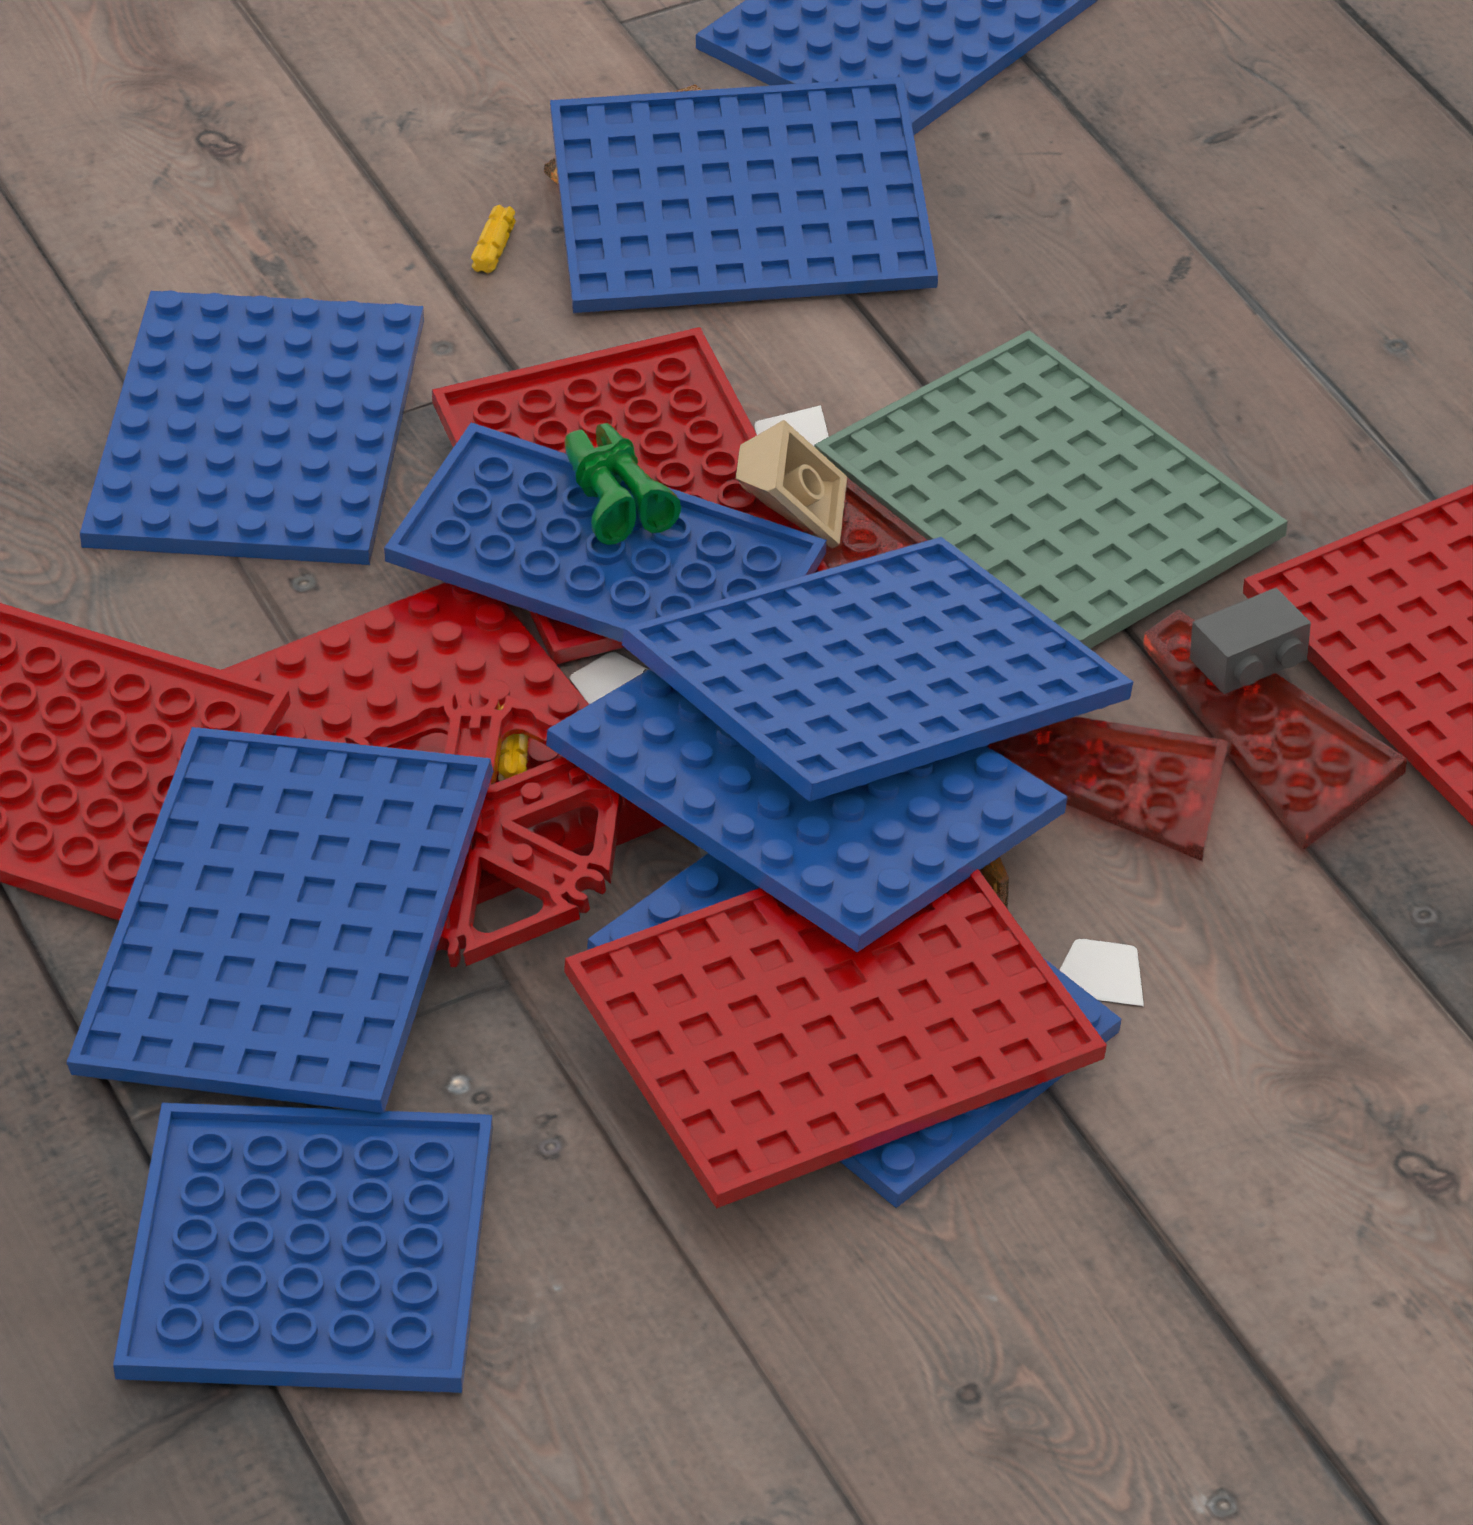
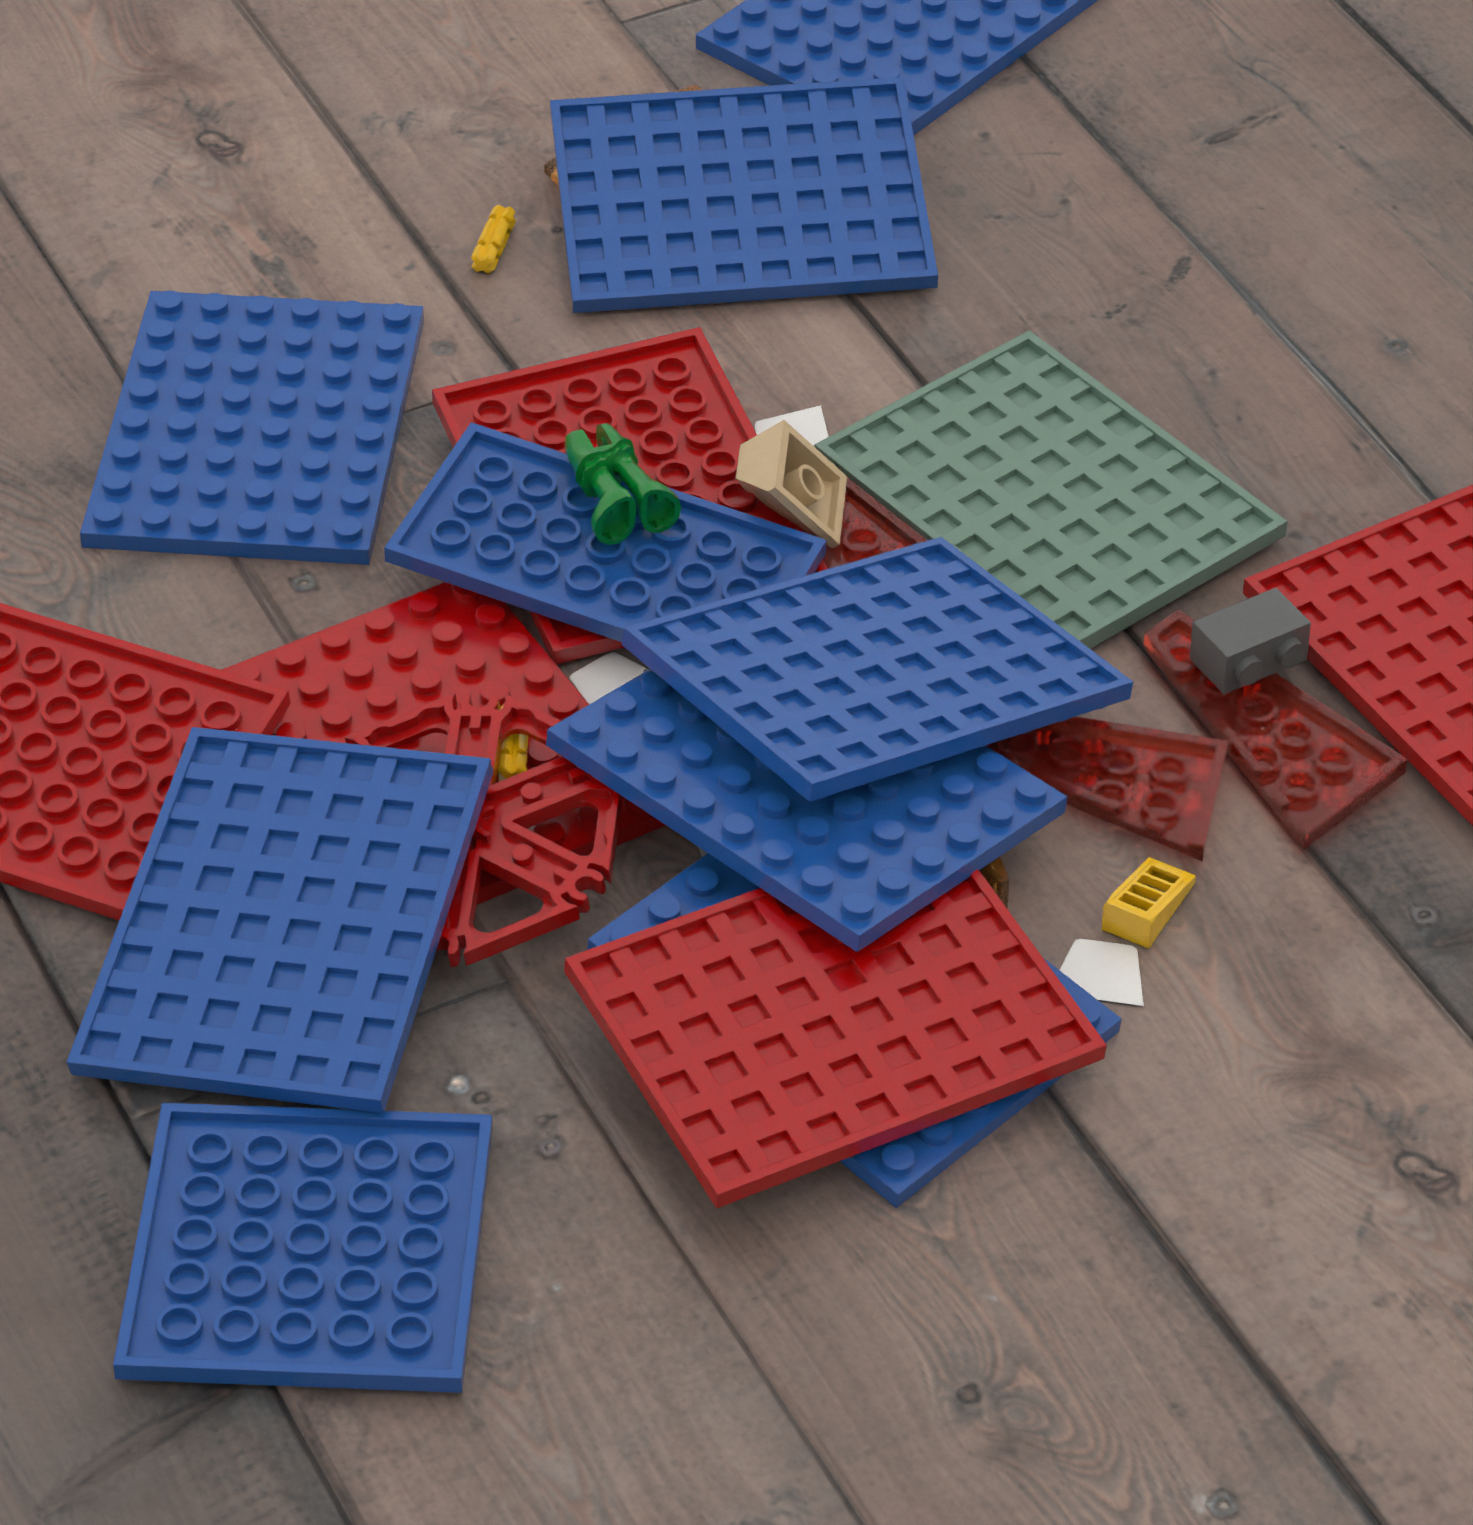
none -> yellow slope [1101,857,1196,949]

